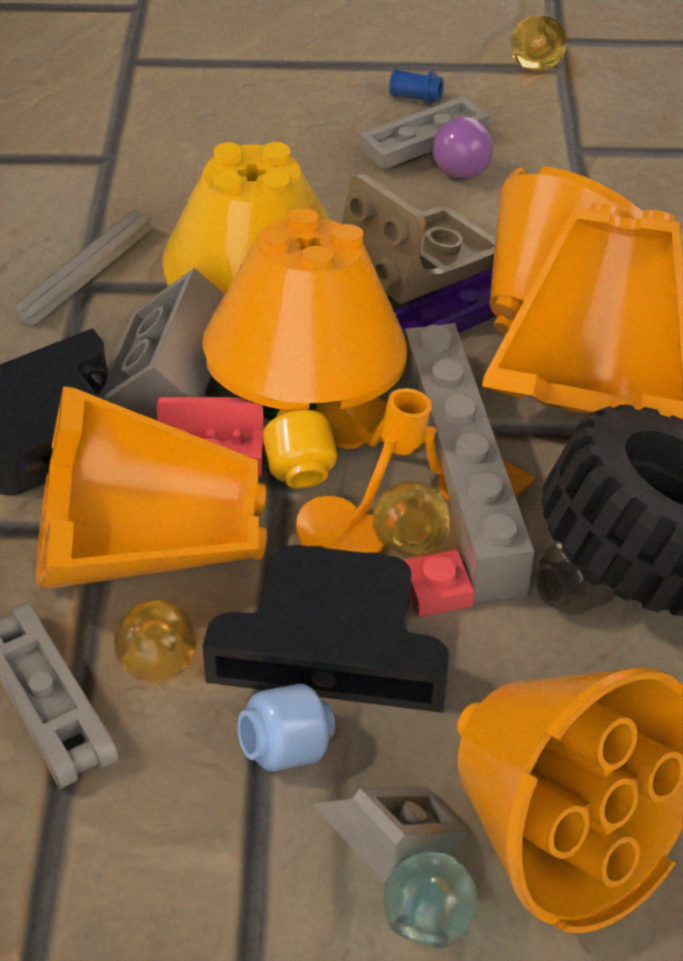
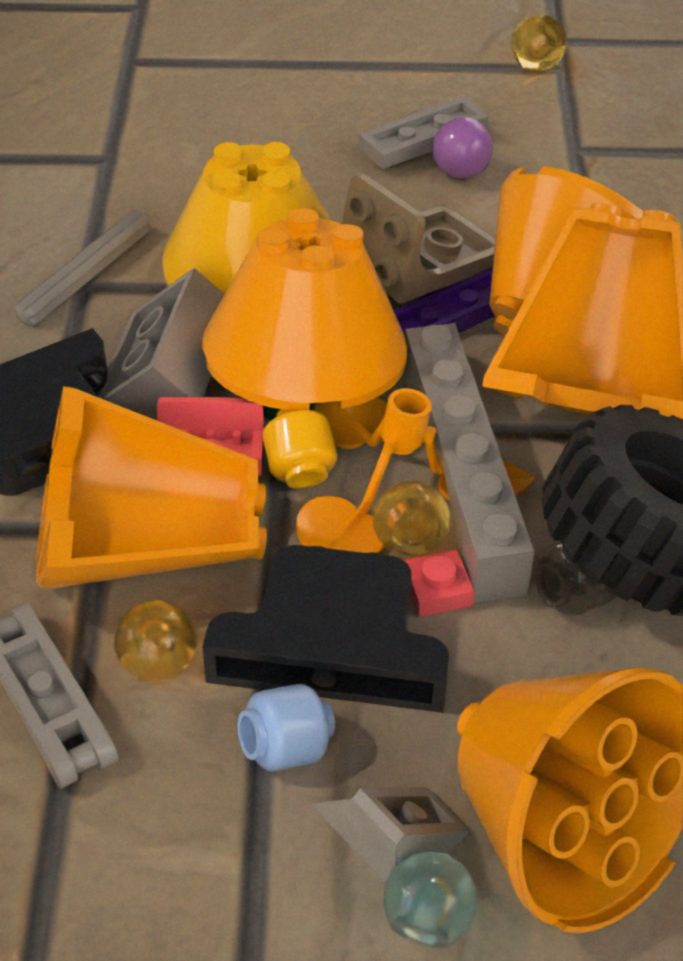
blue pin [389,69,444,105] -> none

